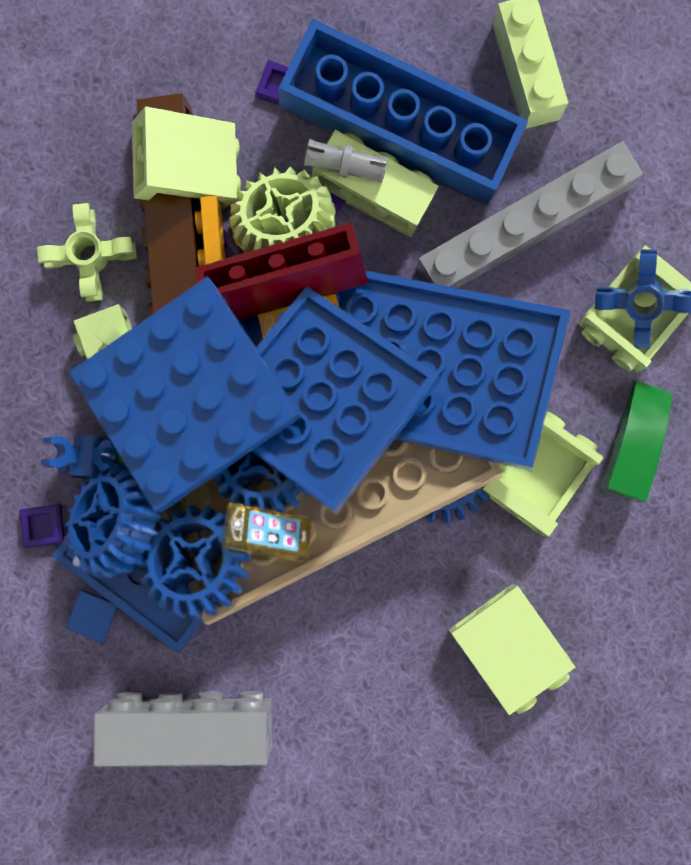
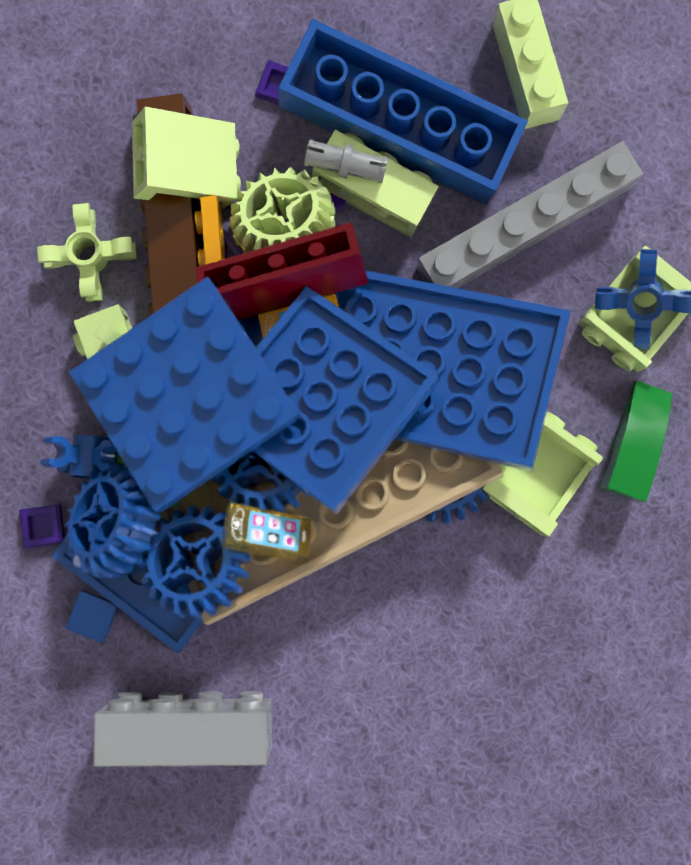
yellowish green panel [448,584,576,715] -> none

